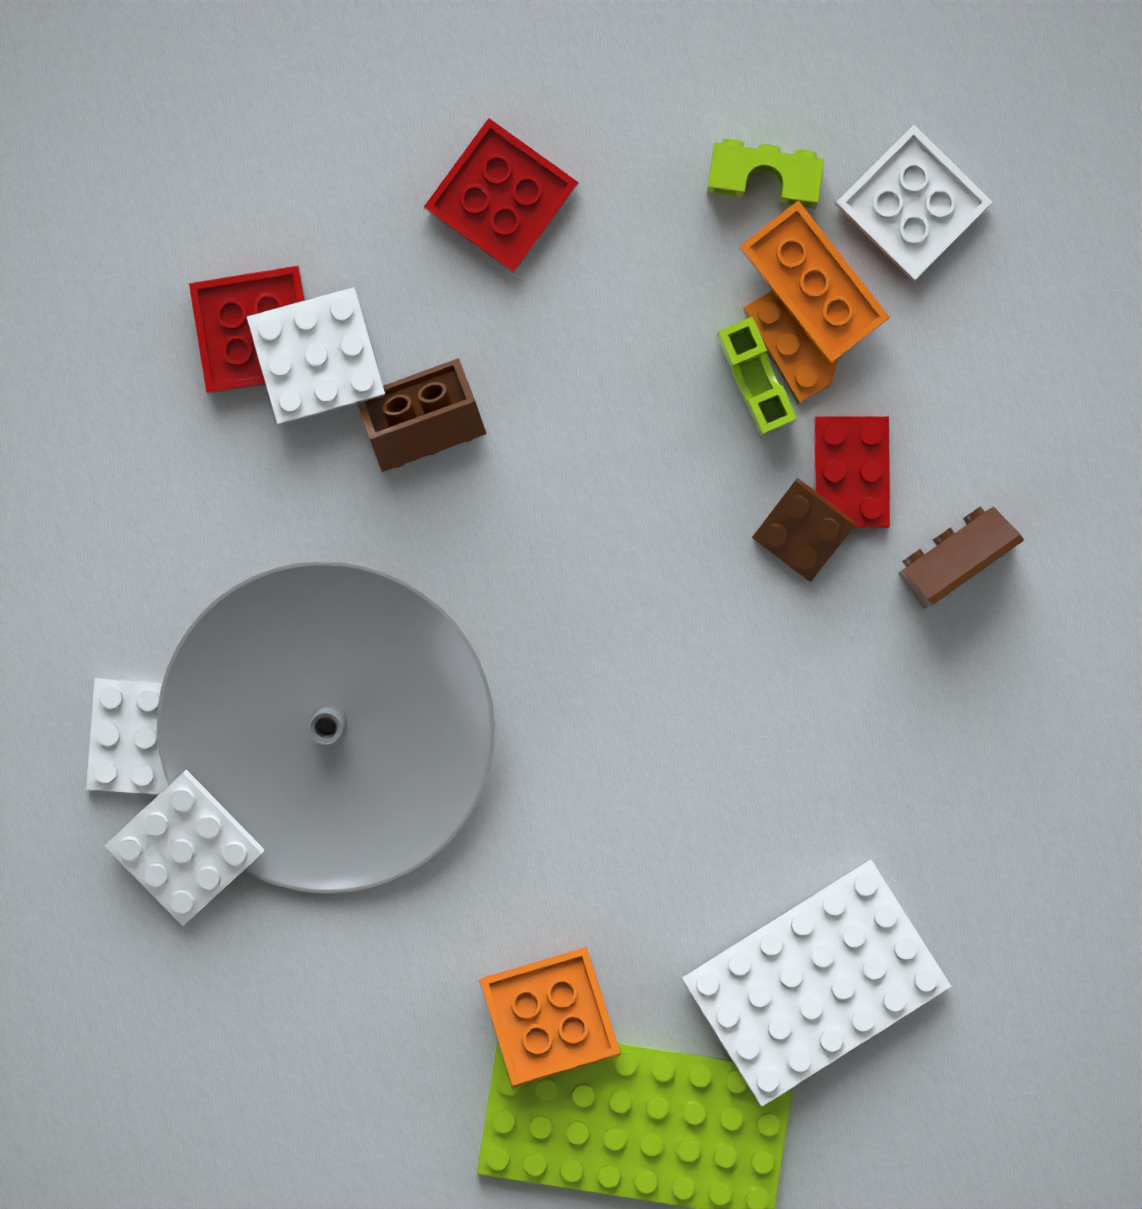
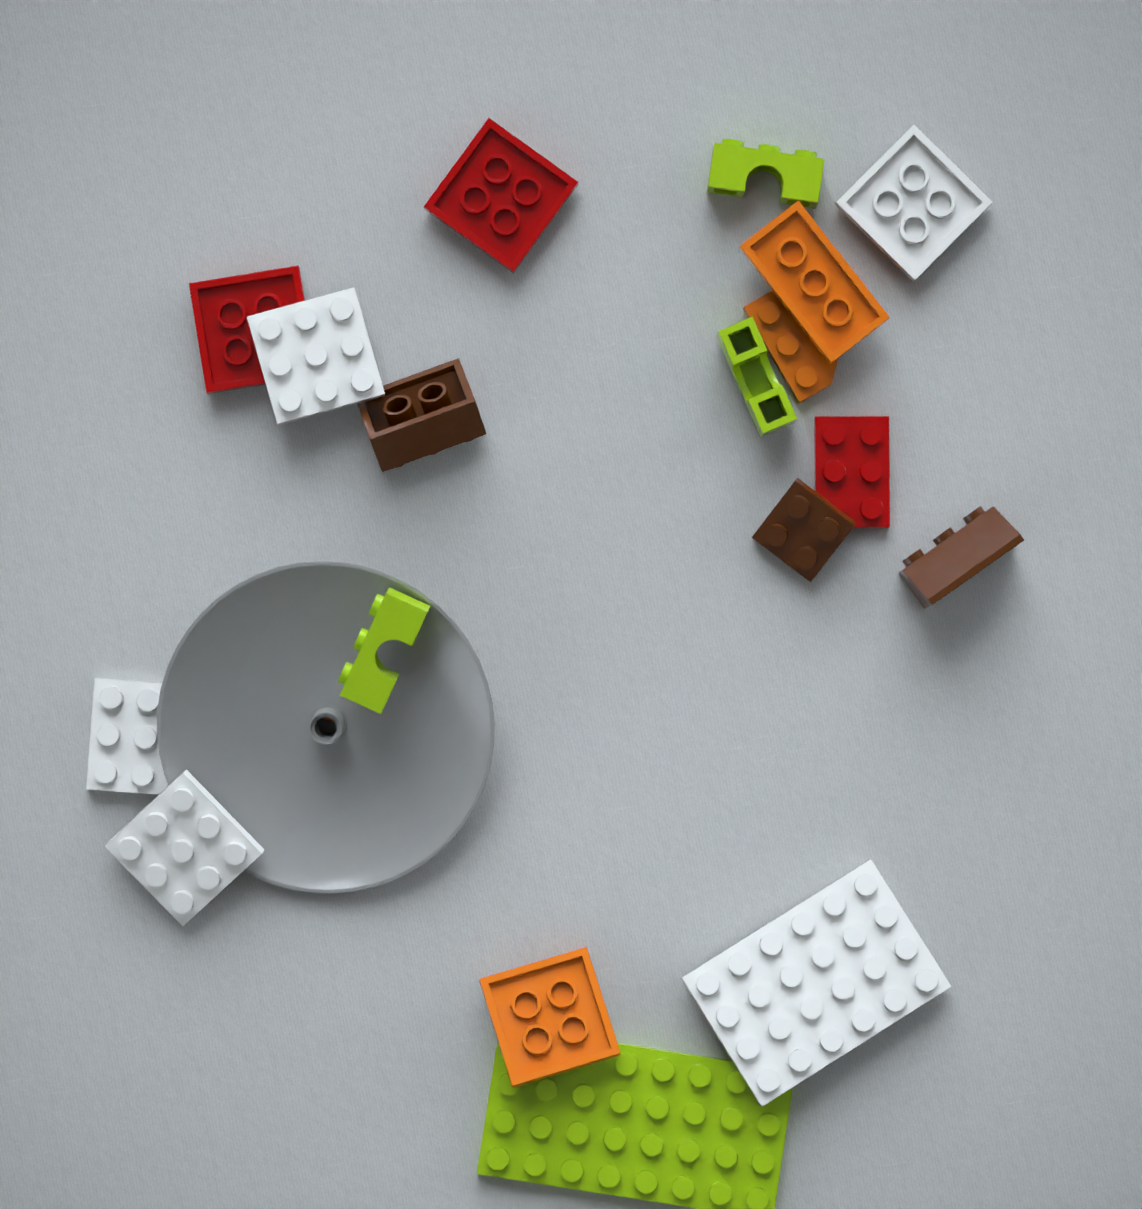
none -> lime arch [337,587,430,714]

